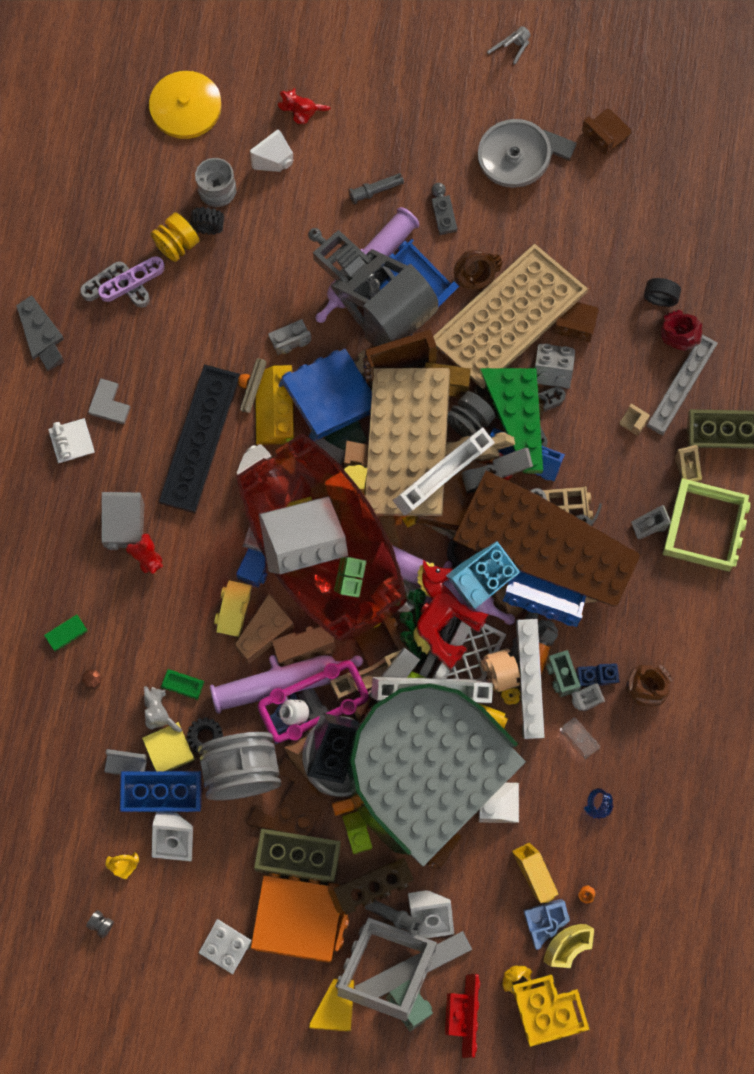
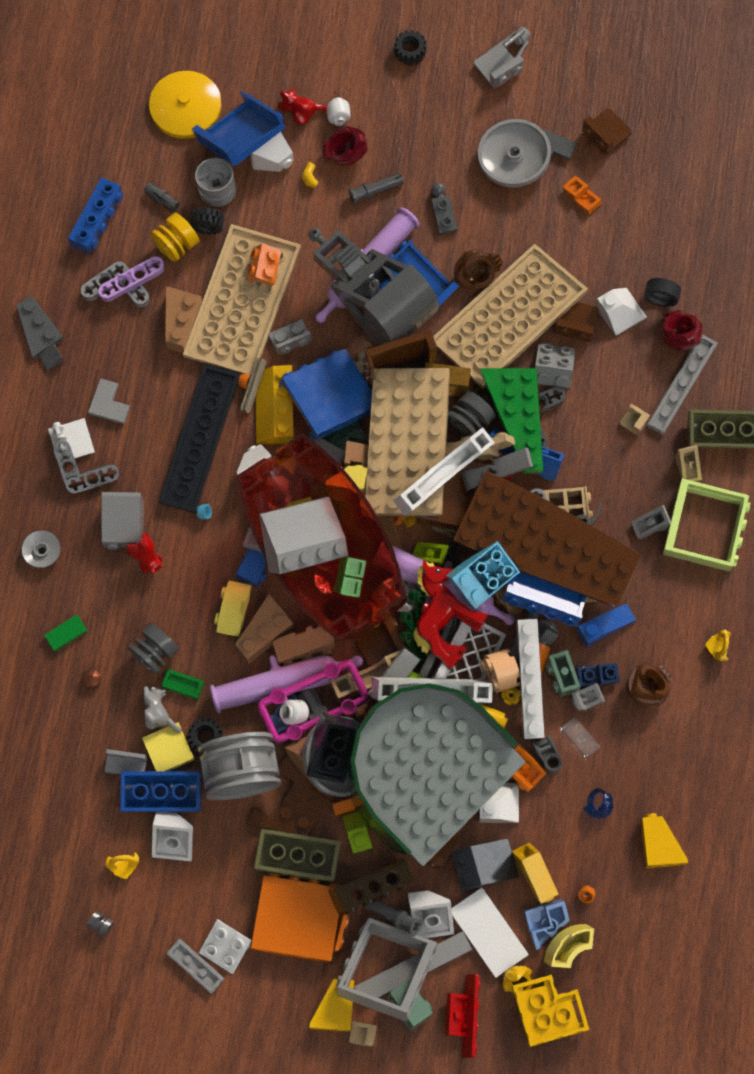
none -> light grey dish [22,531,61,568]
none -> dark grey beam [53,440,119,494]
none -> blue brick [68,177,124,254]
none -> dark grey wheel [127,622,180,674]
none -> dark grey pin [144,182,180,212]
none -> medium nougat wedge [165,286,202,354]
none -> light grey tile [166,938,225,995]
none -> tan plate [183,224,301,375]
none -> blue panel [192,91,285,167]
none -> medium azure hinge [196,504,212,520]
none -> orange bracket [247,243,281,286]
none -> yellow arm [302,162,318,188]
none -> dark red helmet [322,126,368,166]
none -> white head [327,98,351,126]
none -> tan panel [349,1021,377,1047]
none -> black tyre [394,30,426,65]
none -> lime slope [413,542,449,567]
none -> black slope [450,839,519,894]
none -> white tile [452,888,529,978]
none -> light grey bracket [474,44,524,89]
none -> orange bracket [512,744,548,792]
none -> dark grey piece [531,735,562,775]
none -> orange slope [562,175,602,215]
none -> blue slope [577,604,636,649]
none -> white slope [595,288,647,336]
none -> yellow slope [640,813,688,868]
none -> yellow piece [705,629,731,661]

